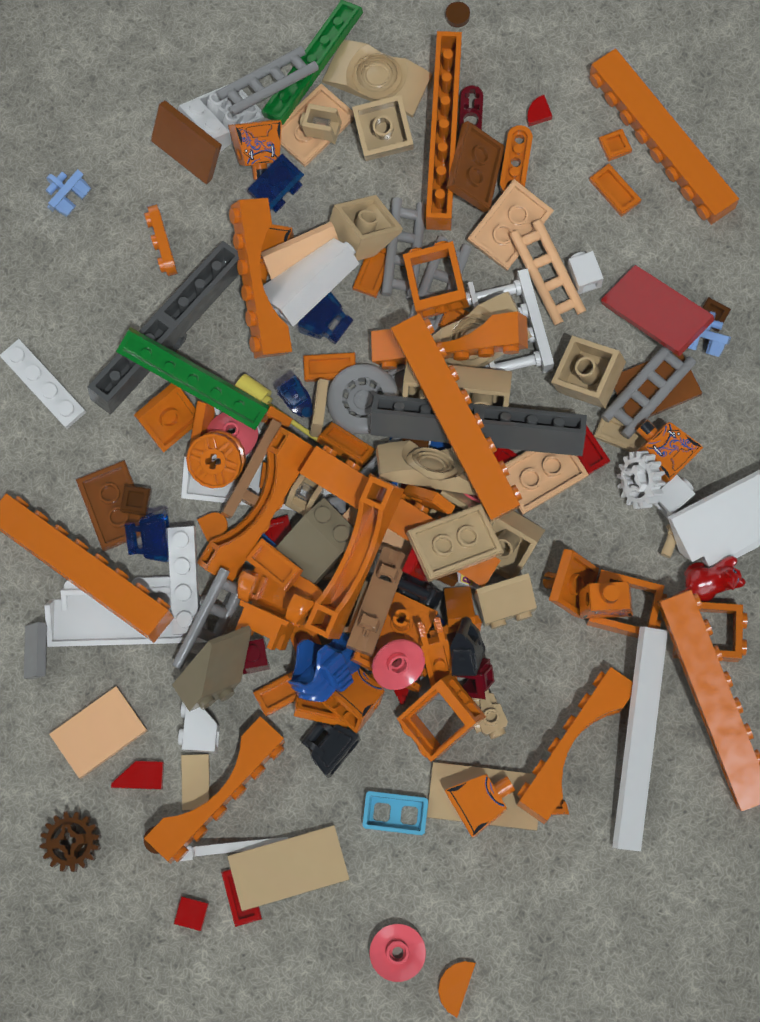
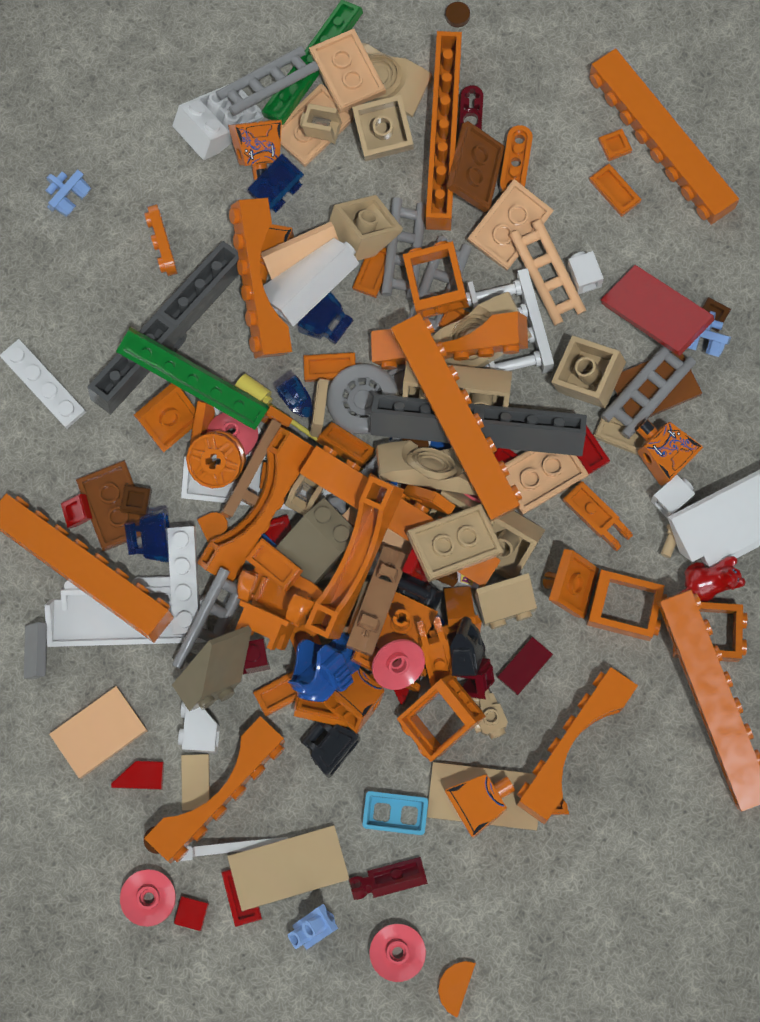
reddish brown gear [39,811,101,872] -> none
dark orange tile [151,101,222,184] -> none
red tile [527,95,552,127] -> none
orange torso [579,582,633,619] -> none
white tile [612,627,668,851] -> none
white gear [617,451,666,509] -> none
none -> red tile [61,494,93,528]
none -> coral dish [120,869,176,927]
none -> light blue hips [287,904,338,950]
none -> light nougat tile [309,29,386,113]
none -> dark red plate [349,857,428,900]
none -> dark red tile [497,637,553,696]
none -> orange hinge [563,481,633,551]

